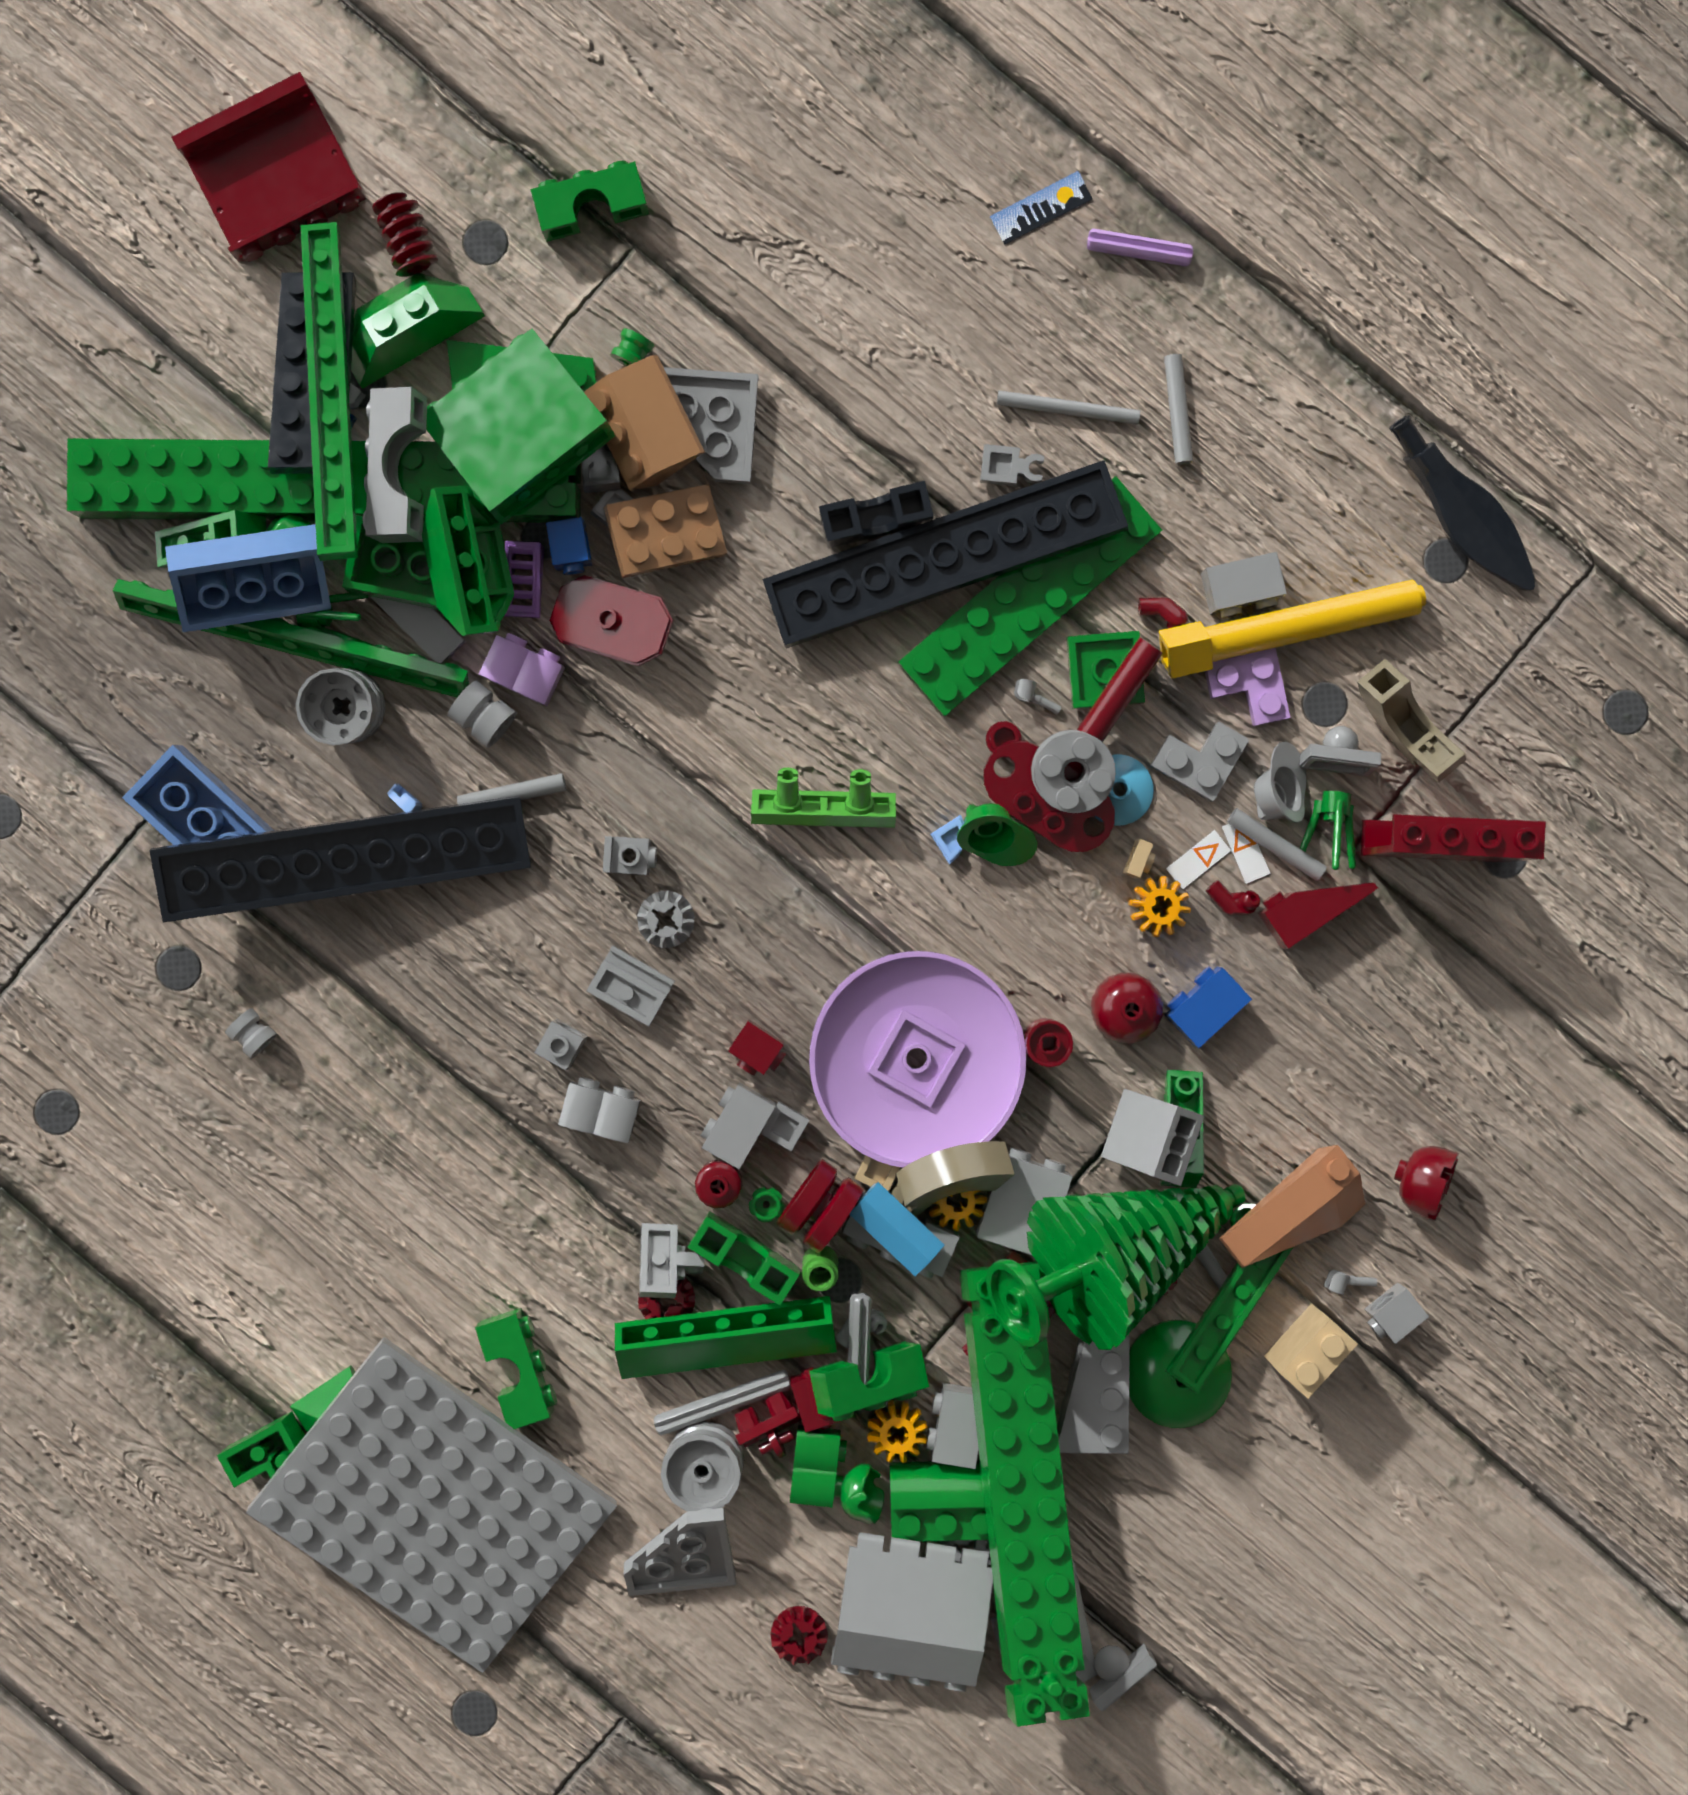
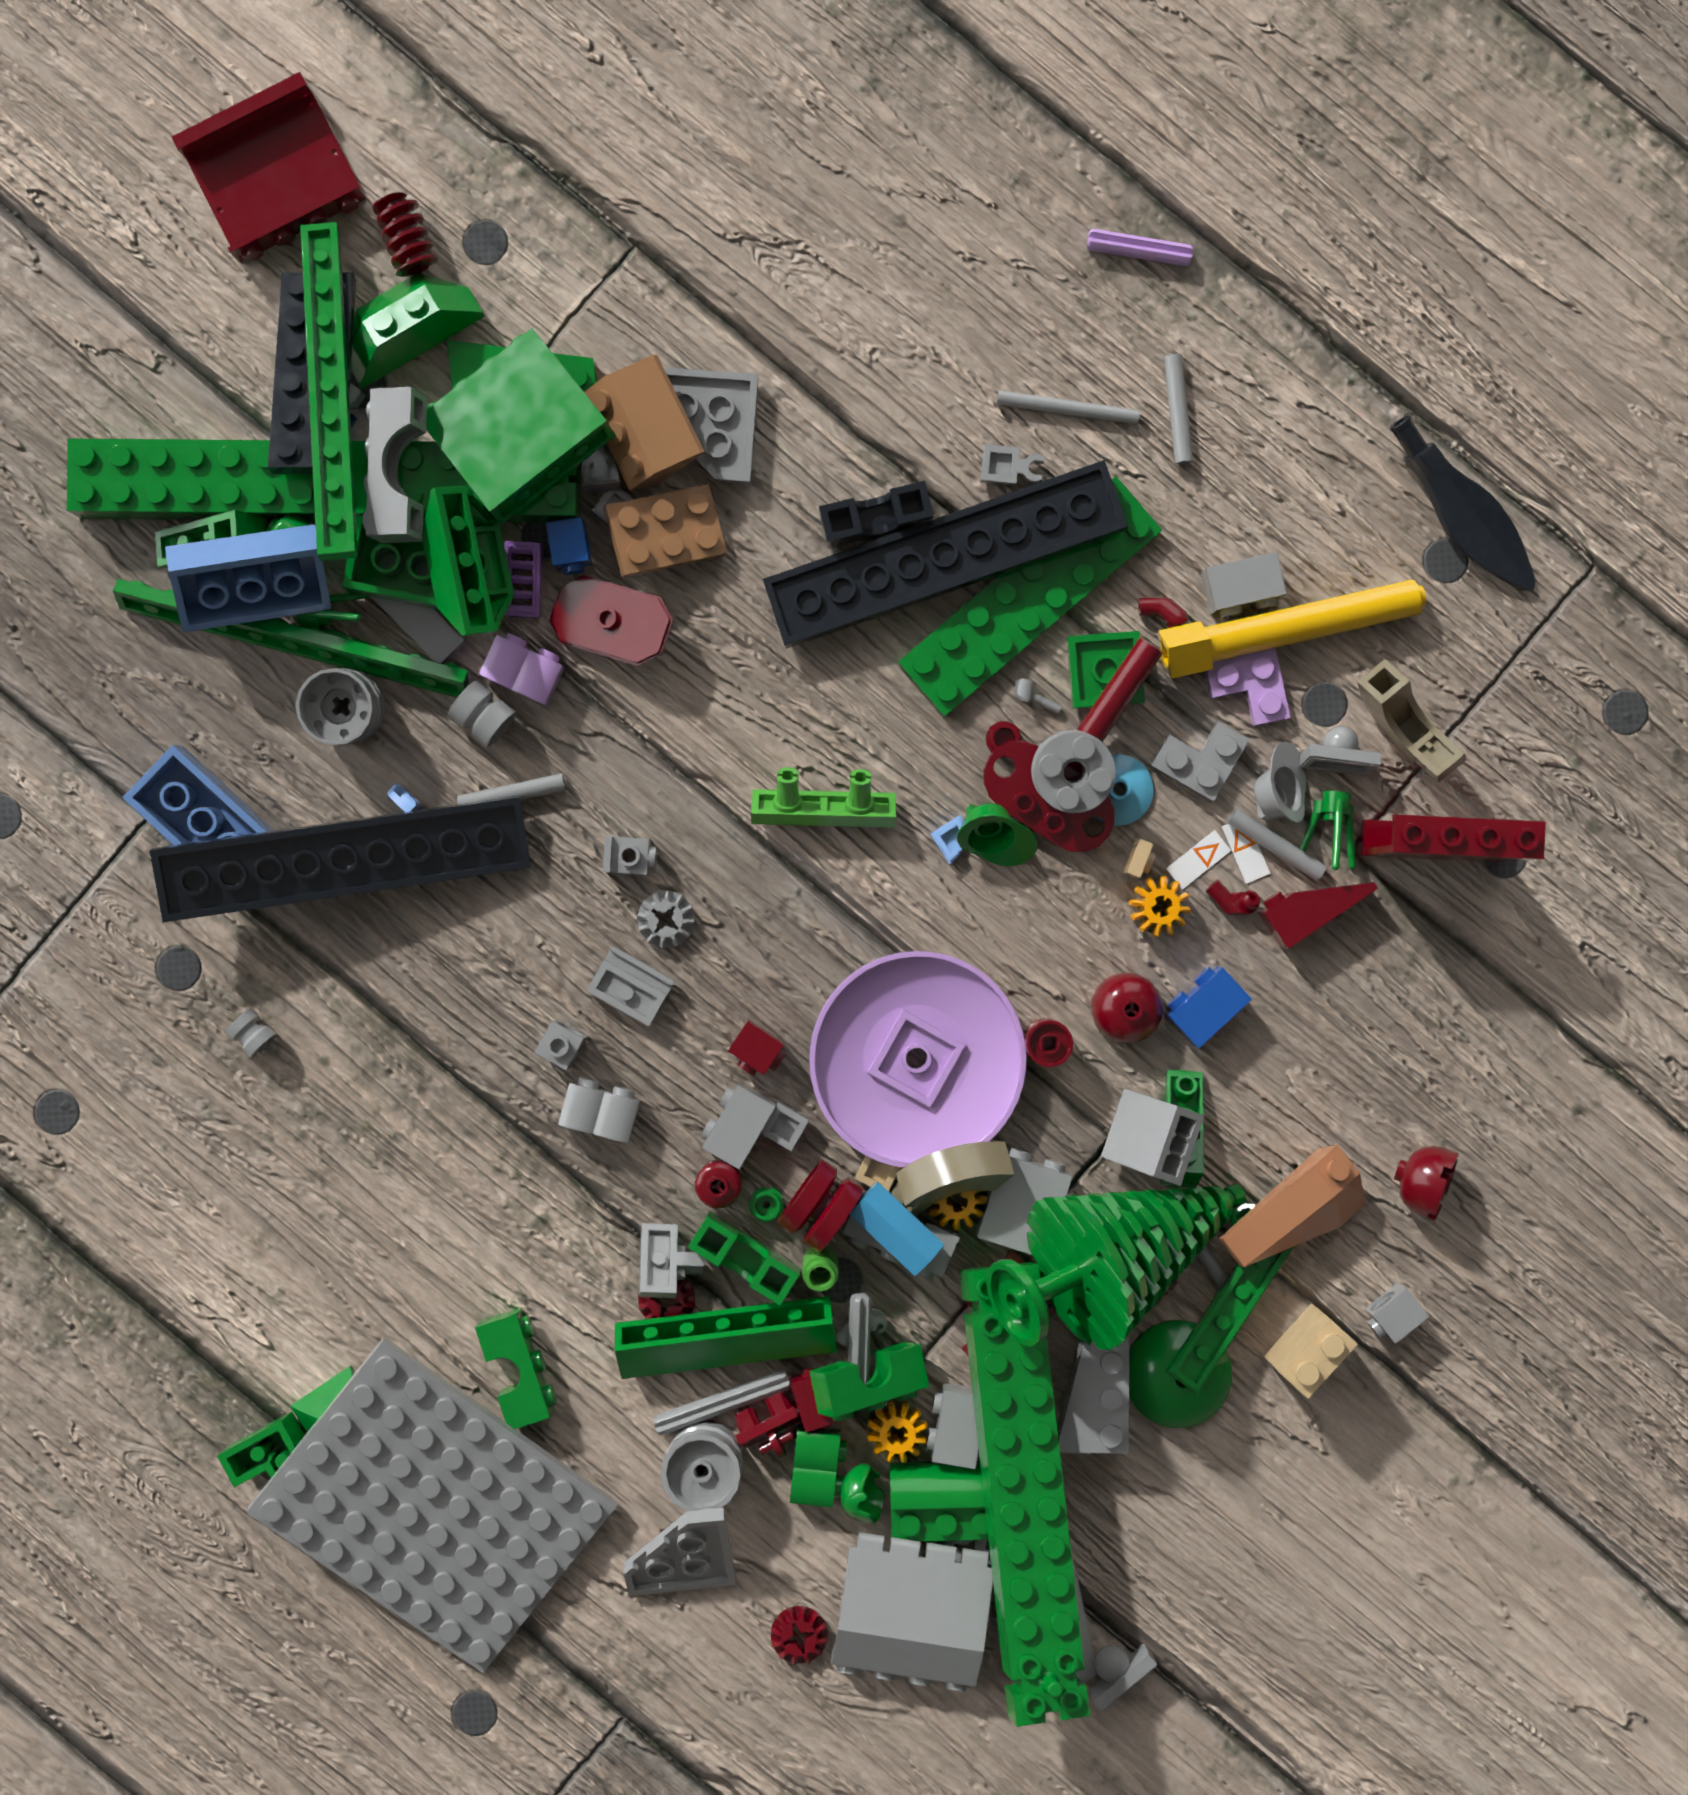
green arch [530,160,650,242] -> none
green wheel [610,328,655,366] -> none
sticker [990,171,1093,245] -> none
light grey hand [1324,1270,1377,1295] -> none

